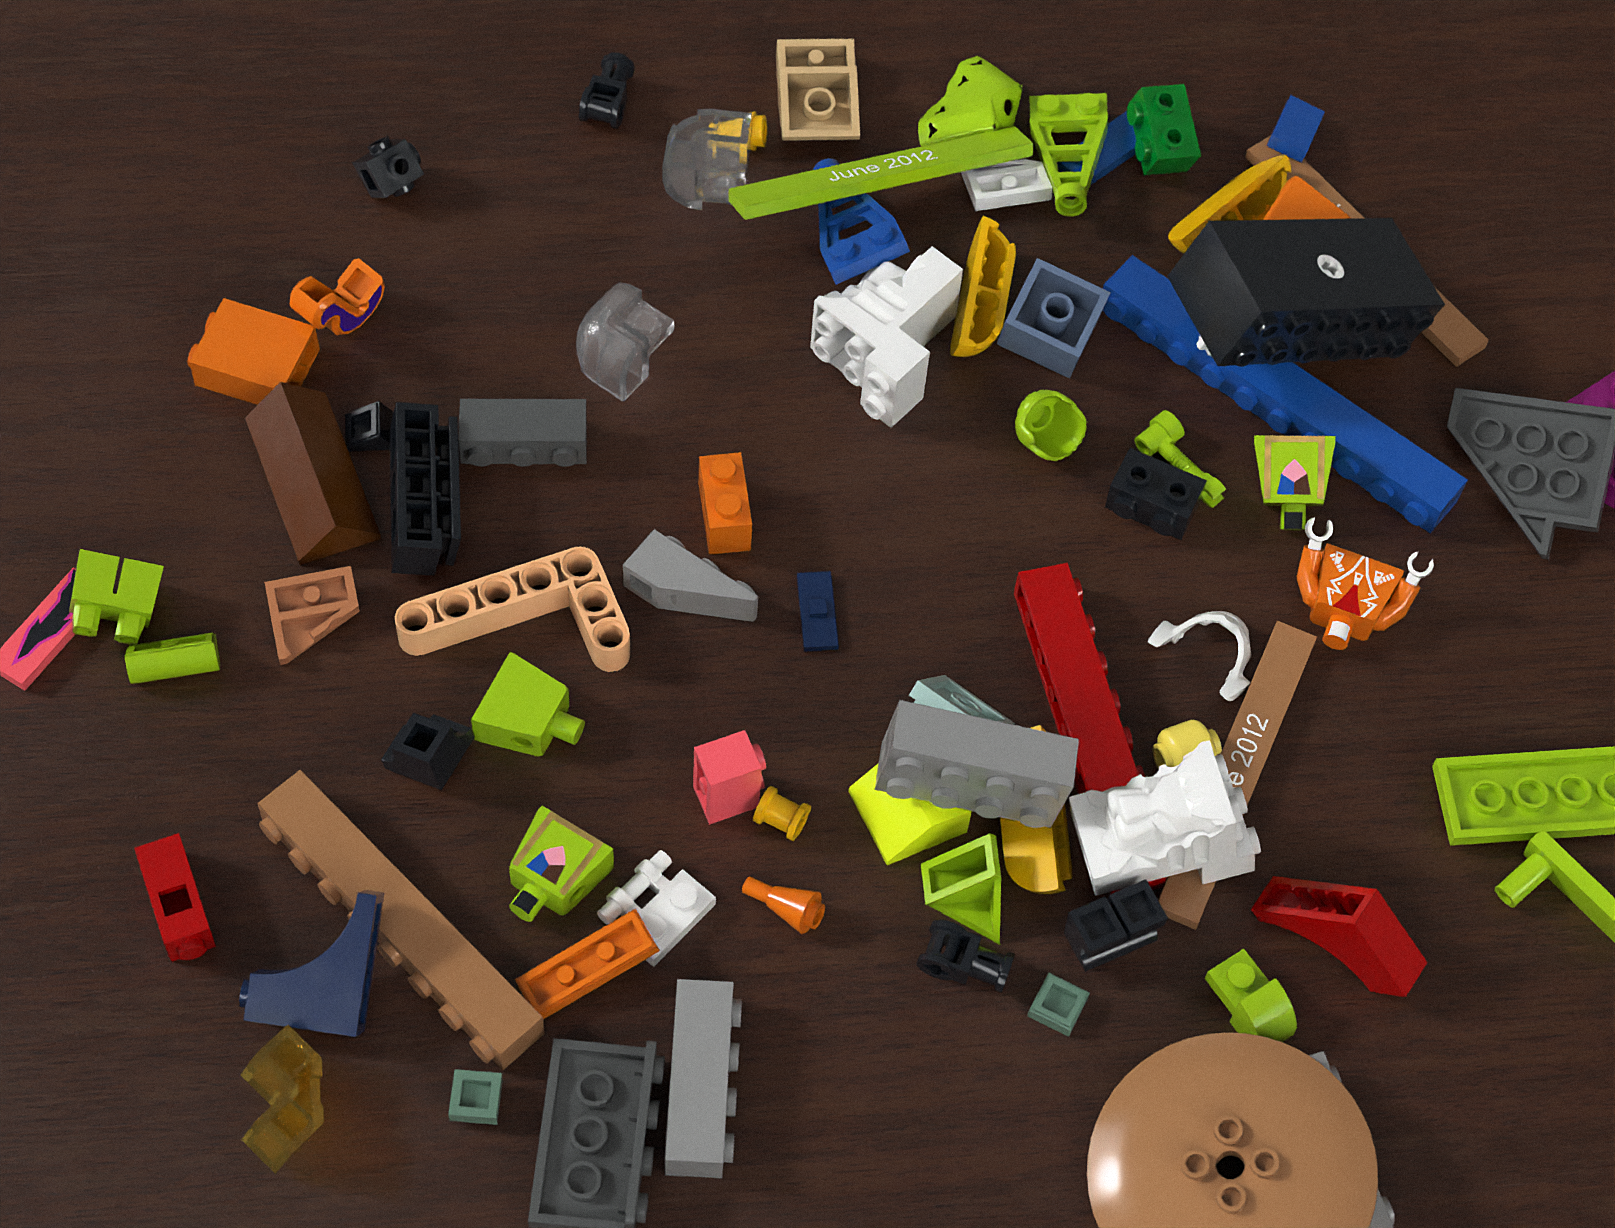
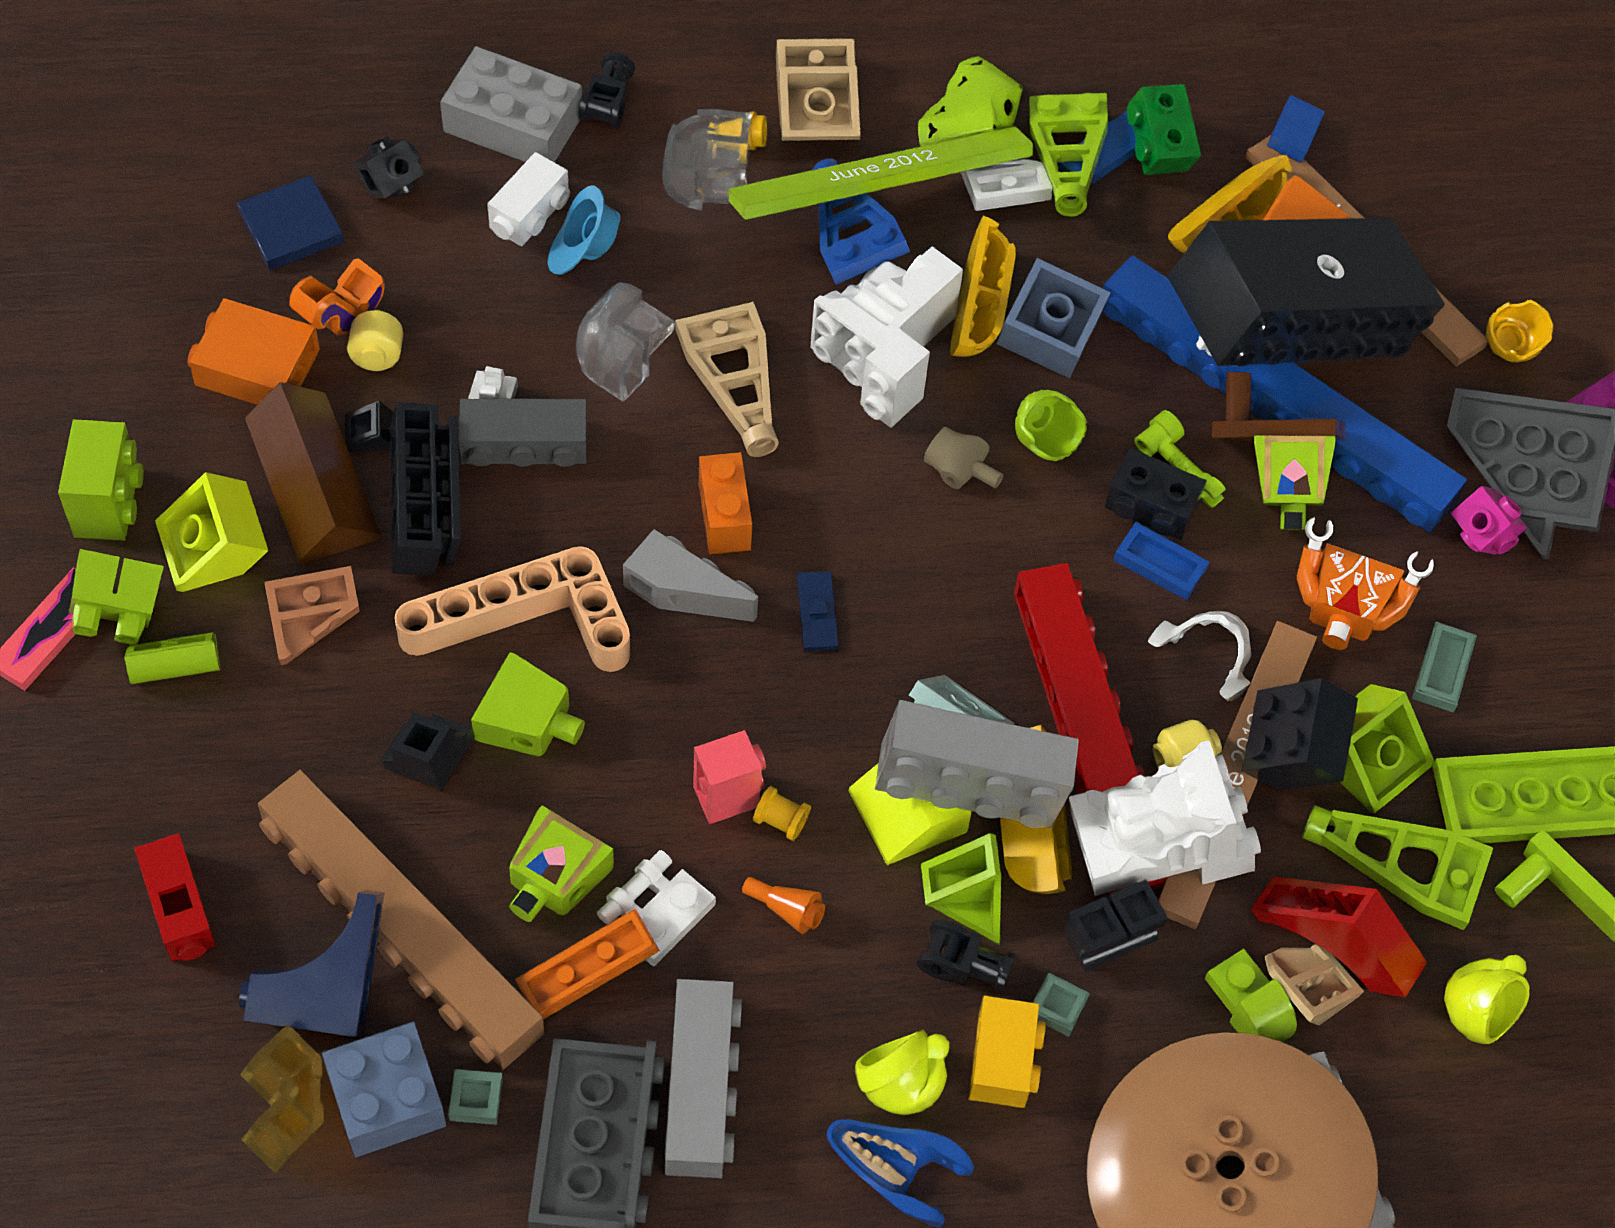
none -> lime brick [58,419,144,541]
none -> neon yellow slope [155,472,268,592]
none -> dark blue tile [237,176,344,271]
none -> sand blue brick [322,1022,446,1158]
none -> light yellow head [347,310,404,371]
none -> light grey brick [440,46,582,162]
none -> white tile [468,366,518,399]
none -> white brick [488,152,570,247]
none -> dark azure piece [547,186,620,275]
none -> tan plate [675,302,779,457]
none -> blue animal [826,1119,975,1228]
none -> neon yellow piece [855,1030,950,1116]
none -> dark tan piece [924,426,1004,489]
none -> yellow brick [969,996,1046,1108]
none -> blue tile [1113,522,1209,600]
none -> reddish brown piece [1212,372,1345,442]
none -> black brick [1242,678,1358,791]
none -> tan slope [1265,944,1364,1025]
none -> lime plate [1302,805,1493,930]
none -> lime slope [1340,684,1435,813]
none -> sand green tile [1412,622,1477,713]
none -> neon yellow piece [1444,955,1530,1044]
none -> dark pink brick [1451,486,1527,555]
none -> yellow hair [1485,300,1554,362]

